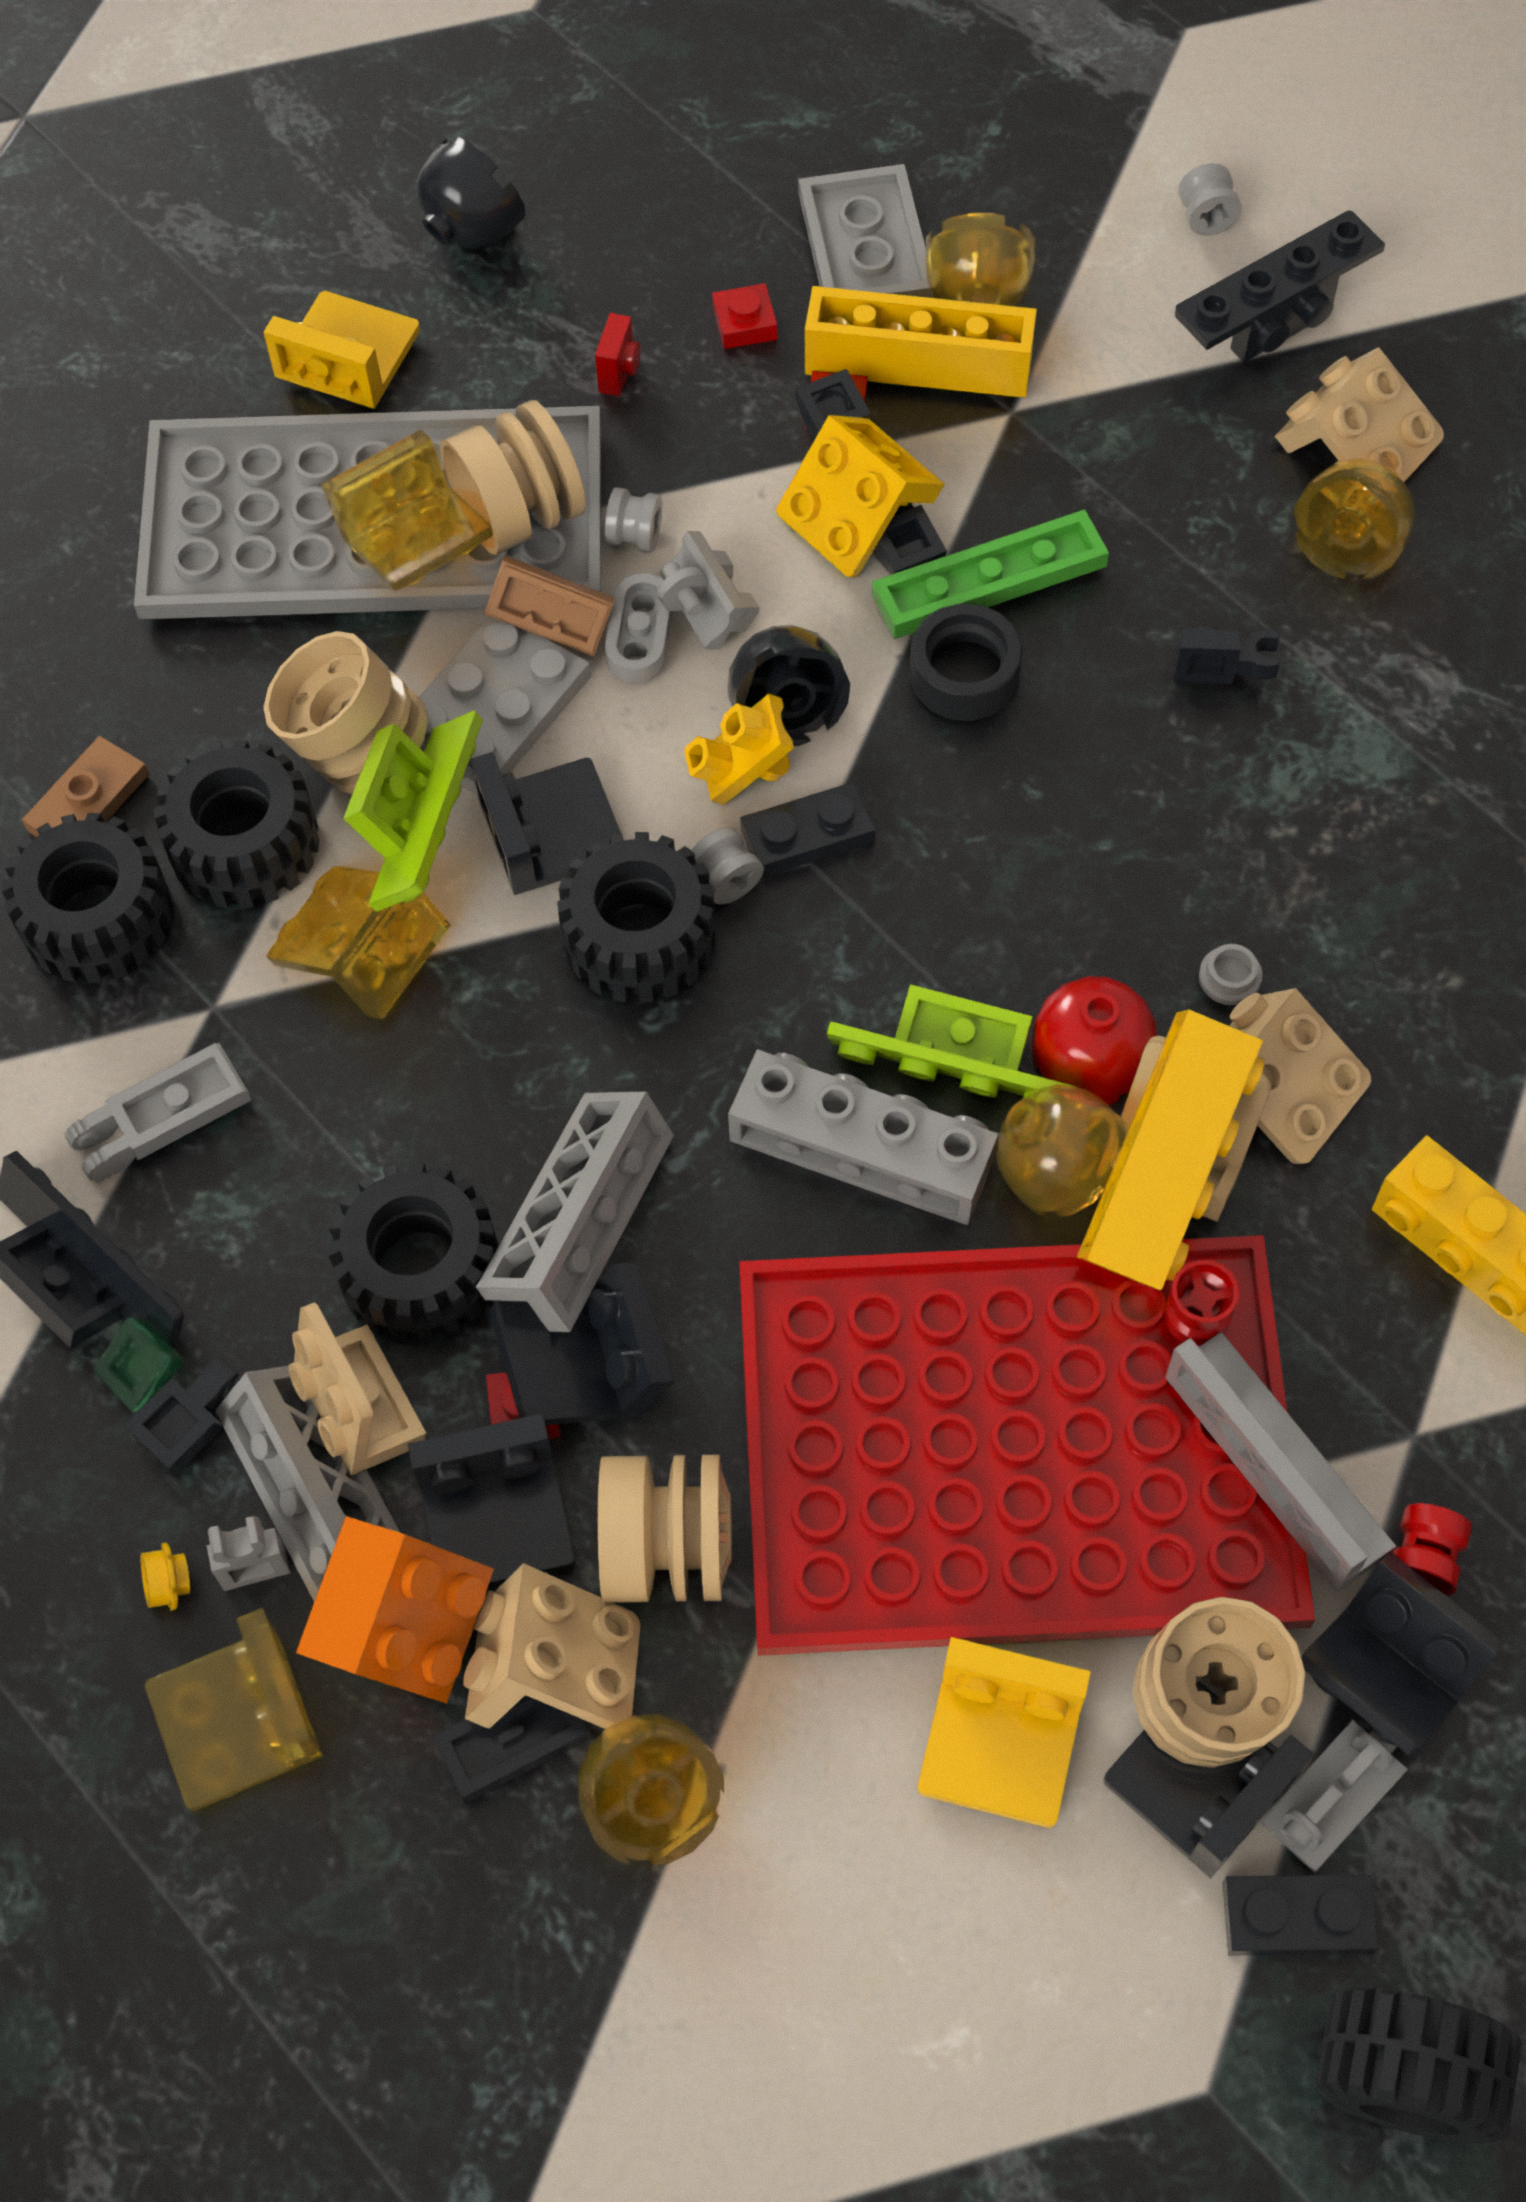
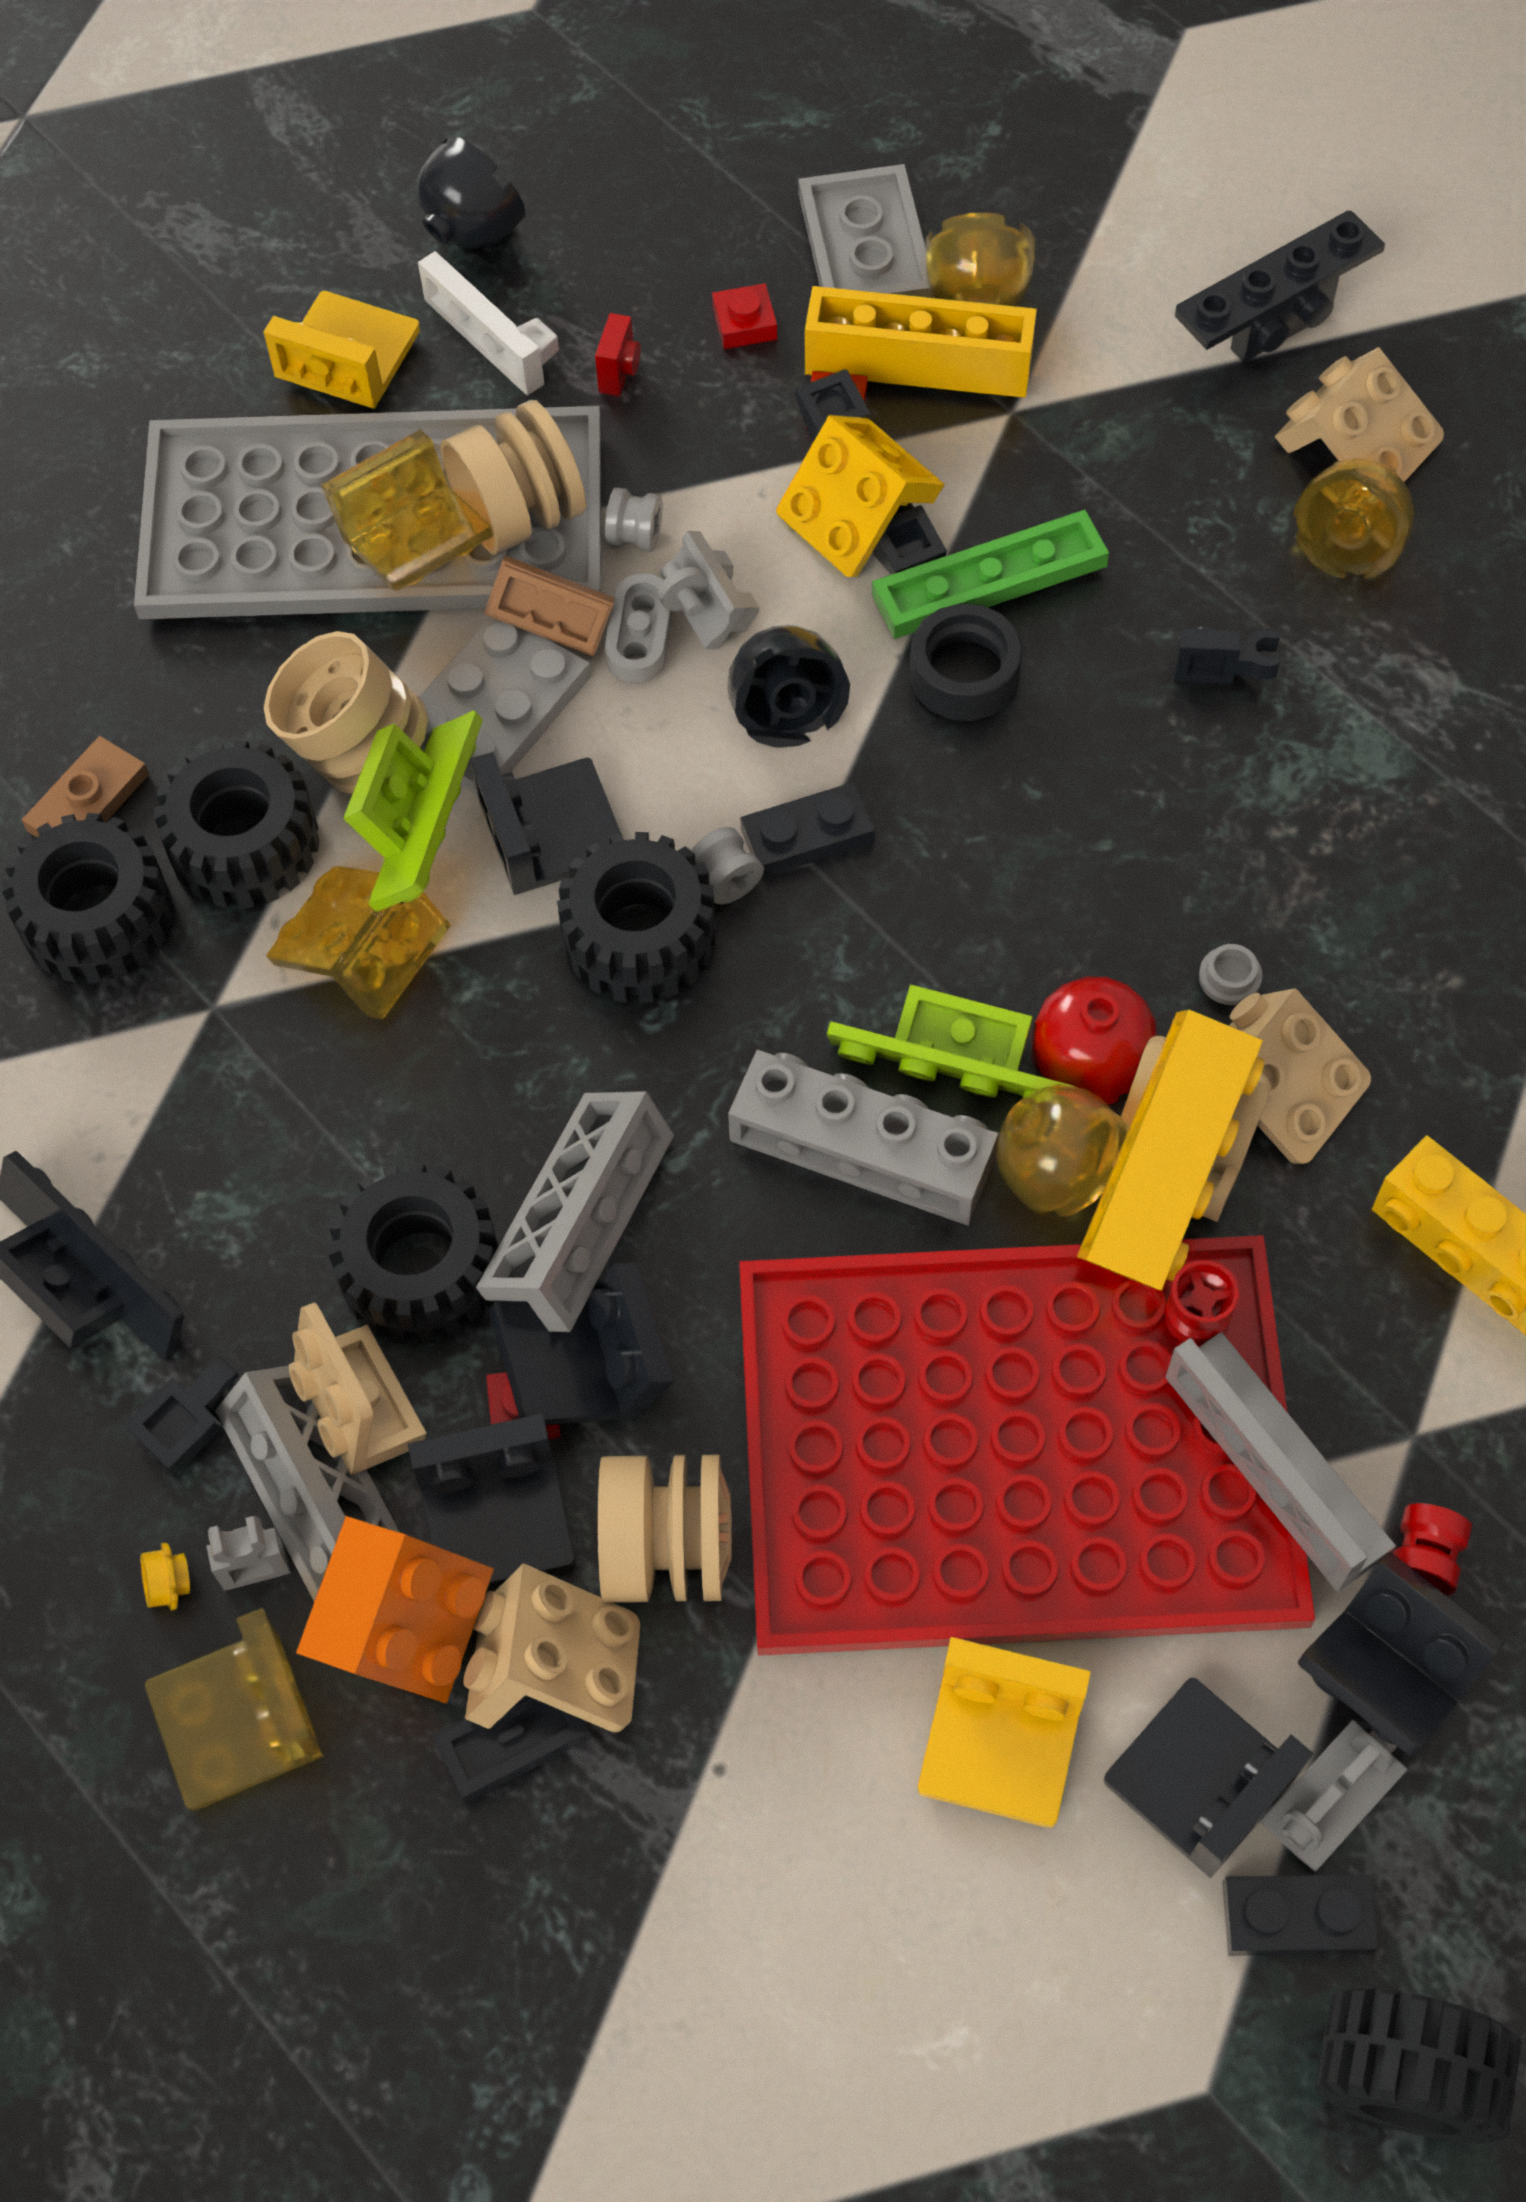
light grey hinge [65,1043,251,1182] -> none
clear green plate [93,1318,184,1412] -> none
clear yellow cylinder [578,1714,724,1866] -> none
yellow hips [684,694,794,805] -> none
tan wheel [1132,1597,1305,1768] -> none
light grey wheel [1178,163,1242,235] -> none
none -> white hinge [418,251,559,396]

